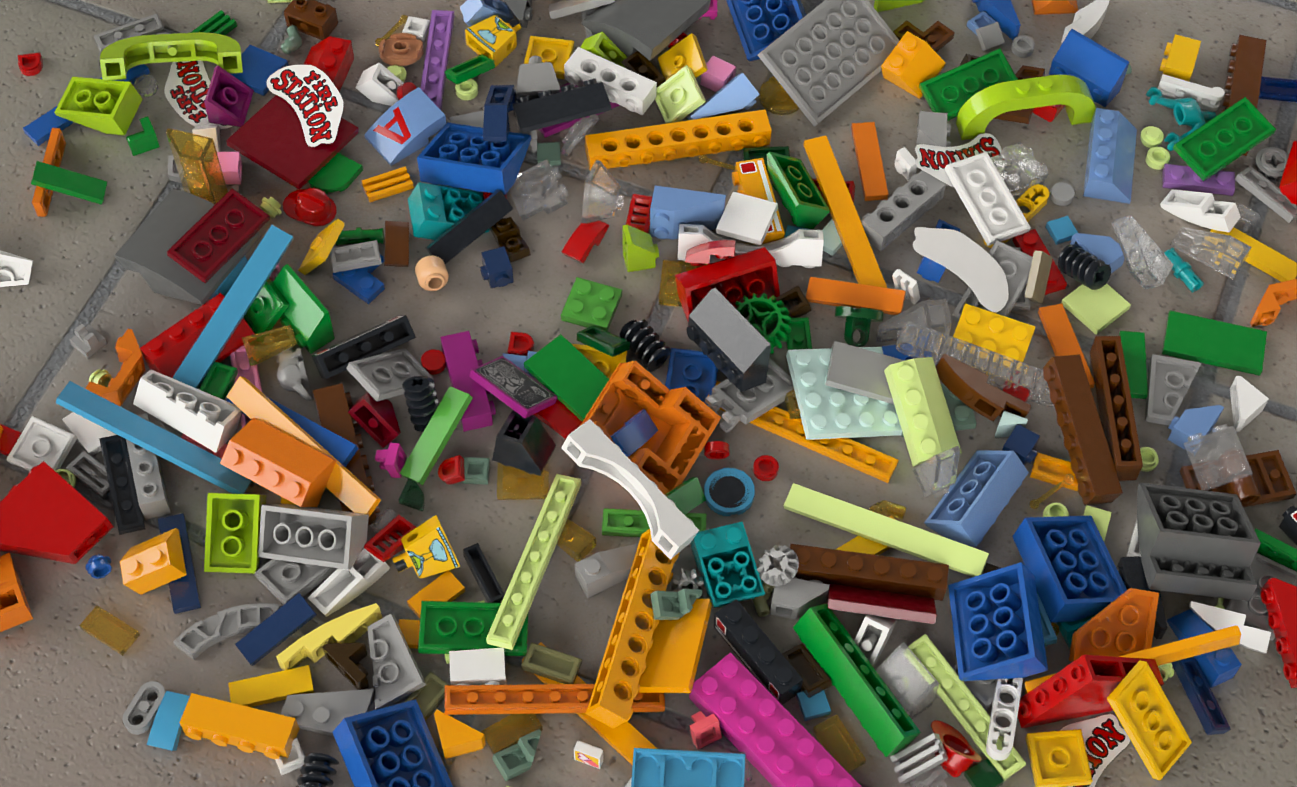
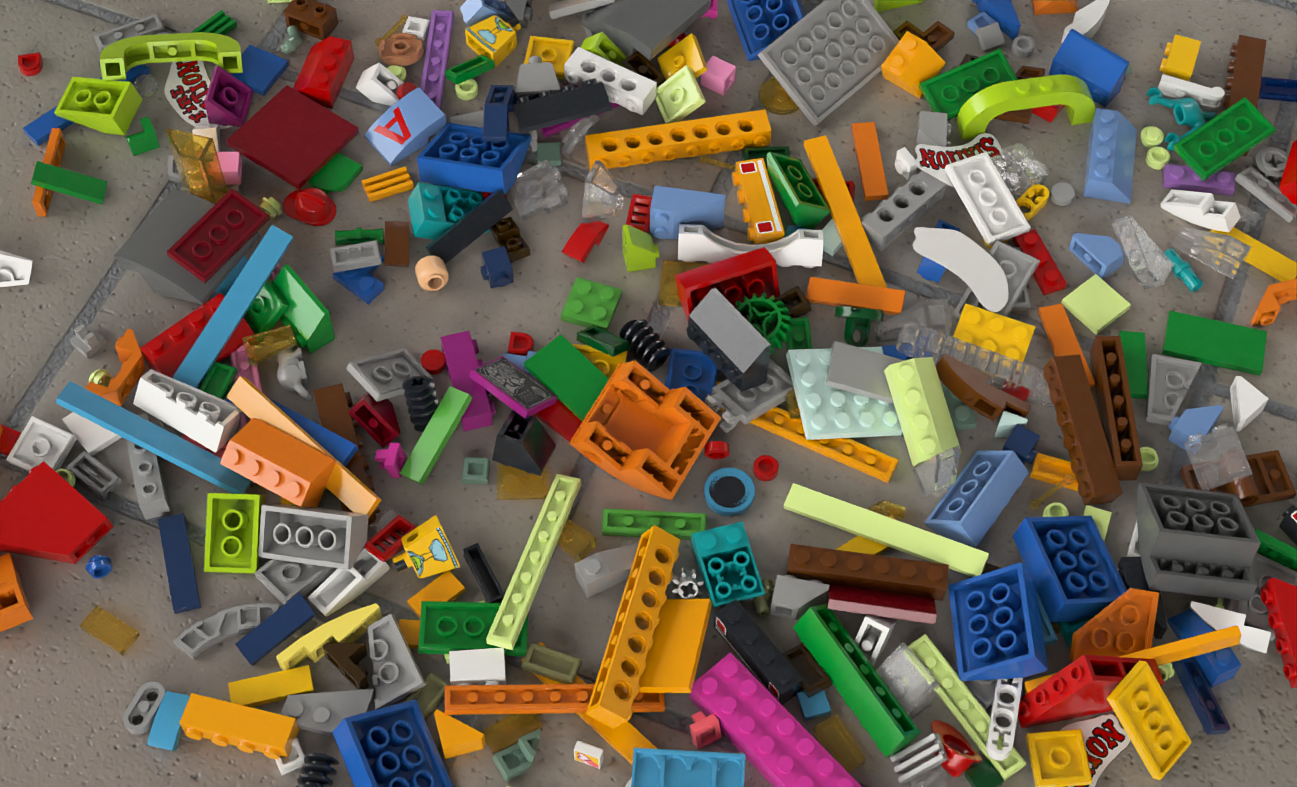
black tile [99,435,145,535] -> none
light orange slope [120,528,187,595] -> none
sticker [266,65,344,147] -> none
yellow plate [298,219,345,275] -> none
black brick [311,315,416,379] -> none
clear green tile [398,478,425,511] -> none
red tile [438,455,465,485] -> none
white arch [562,419,699,560] -> none
blue slope [610,409,658,457] -> none
sand green slope [650,589,702,620] -> none
green tile [665,477,706,515] -> none
slope [685,240,736,266] -> none
light blue slope [686,73,760,120] -> none
white tile [716,192,778,245] -> none
light grey gear [757,545,799,586] -> none
white tile [892,269,920,305] -> none
dark tan tile [1025,250,1053,304] -> none
dark azure tile [1046,216,1078,245] -> none
black piece [1058,244,1111,290] -> none

